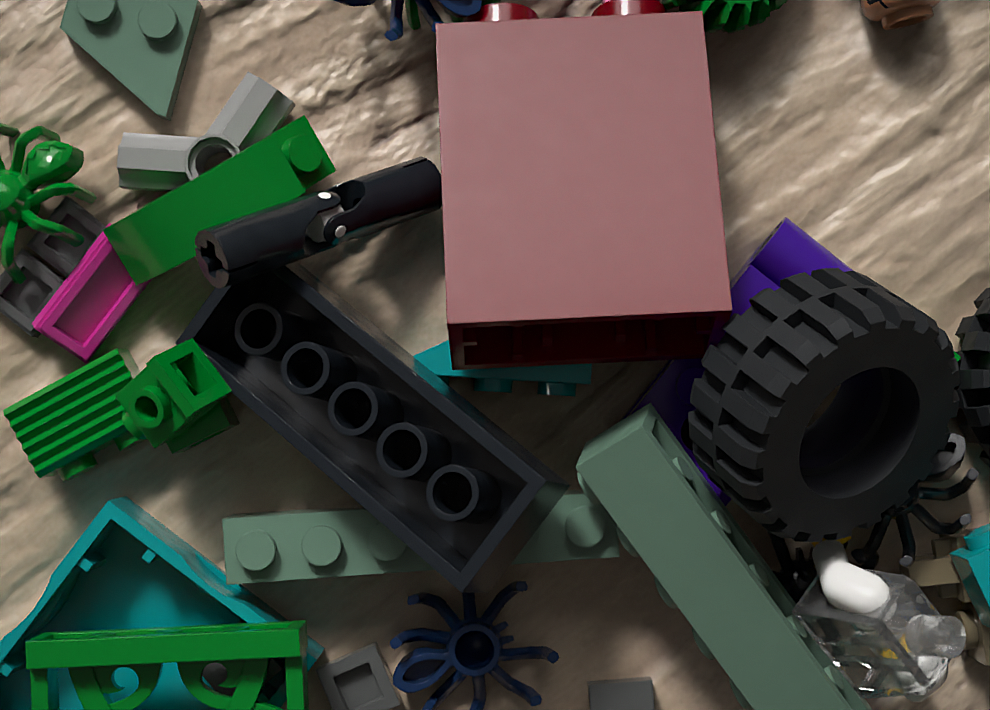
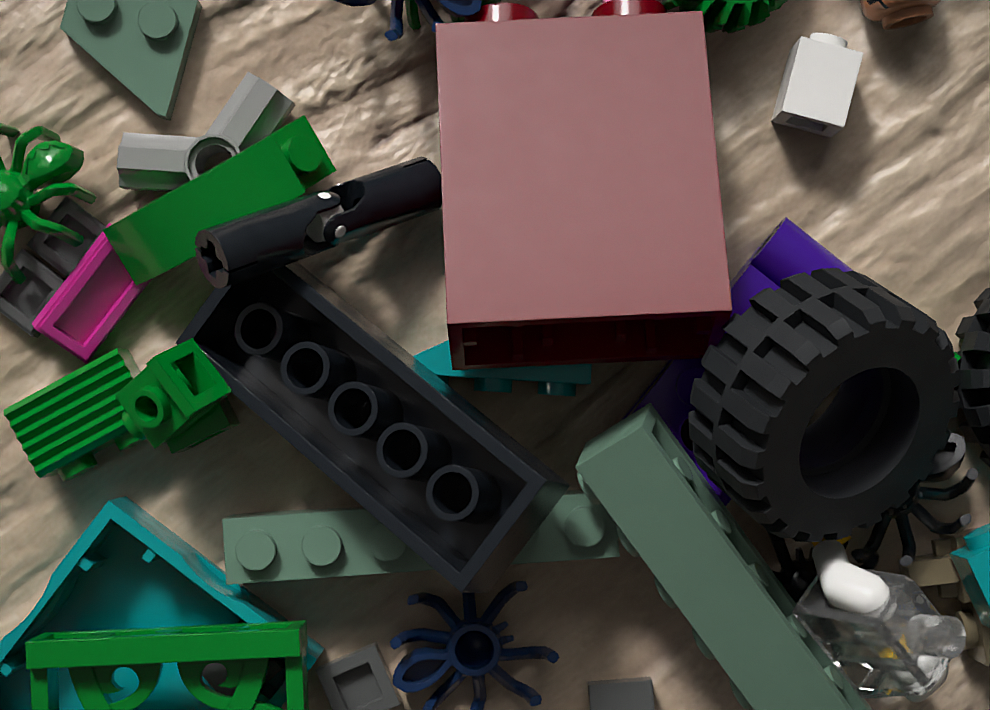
none -> white brick [771,33,863,137]

